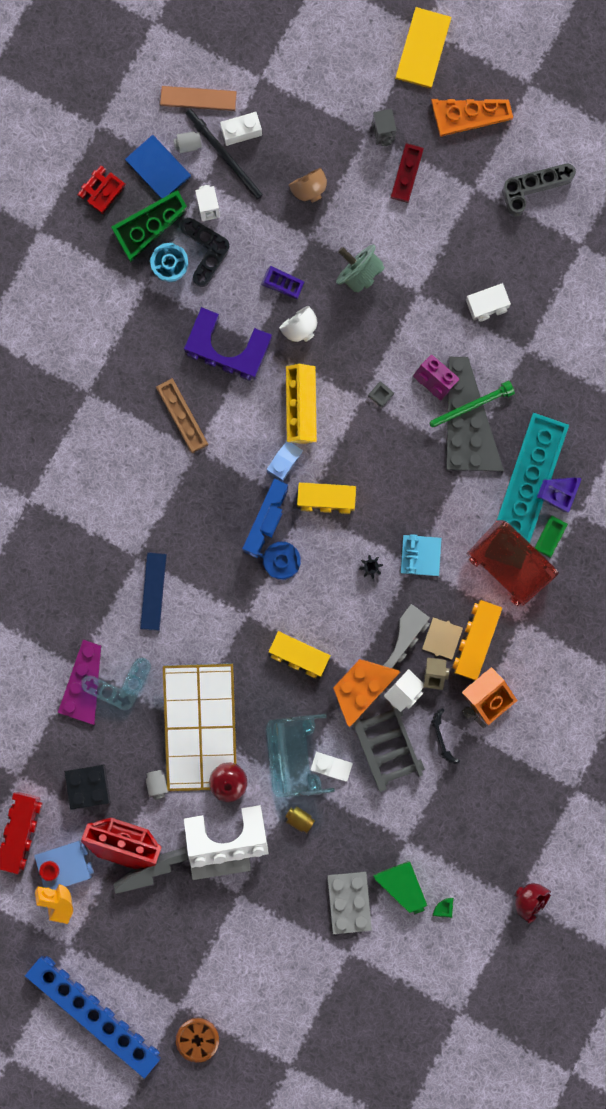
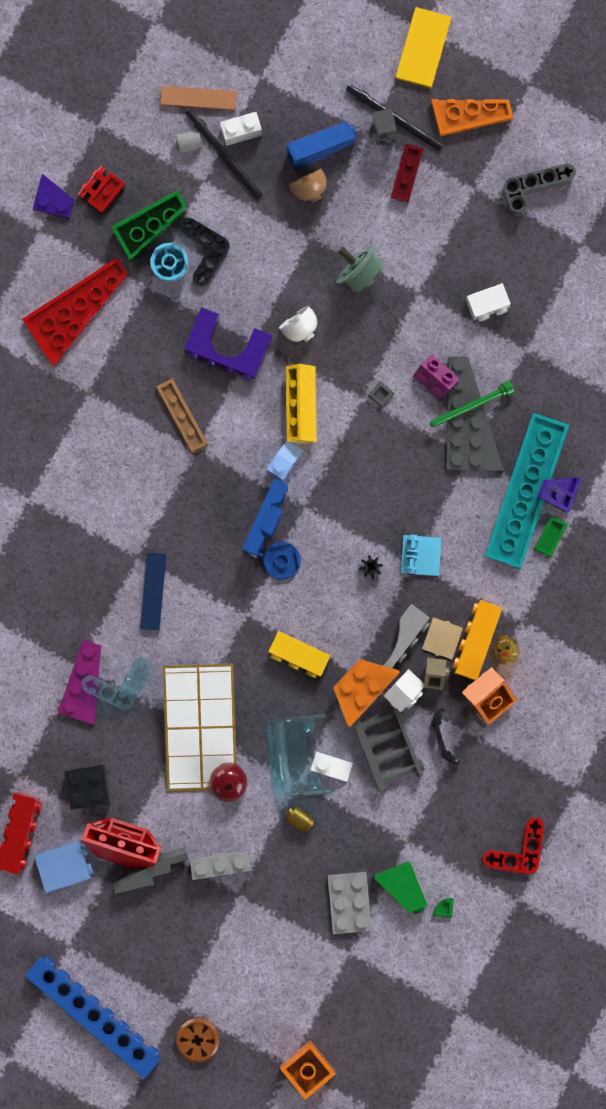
light orange brick [35,884,73,924] -> none
red tile [39,861,60,881] -> none
blue tile [125,135,191,199] -> none
light grey brick [145,770,168,800] -> none
white arch [184,805,269,868] -> none
white brick [195,185,220,221] -> none
dark purple slope [261,266,304,299] -> none
yellow brick [297,482,356,514] -> none
clear red windscreen [466,520,559,607] -> none
dark red cylinder [514,883,551,923] -> none
none -> red wing [22,257,128,367]
none -> dark purple wing [33,174,74,219]
none -> orange brick [280,1040,336,1100]
none -> blue slope [286,121,357,171]
none -> black bar [346,83,444,151]
none -> red beam [482,817,544,874]
none -> clear yellow head [493,634,521,664]

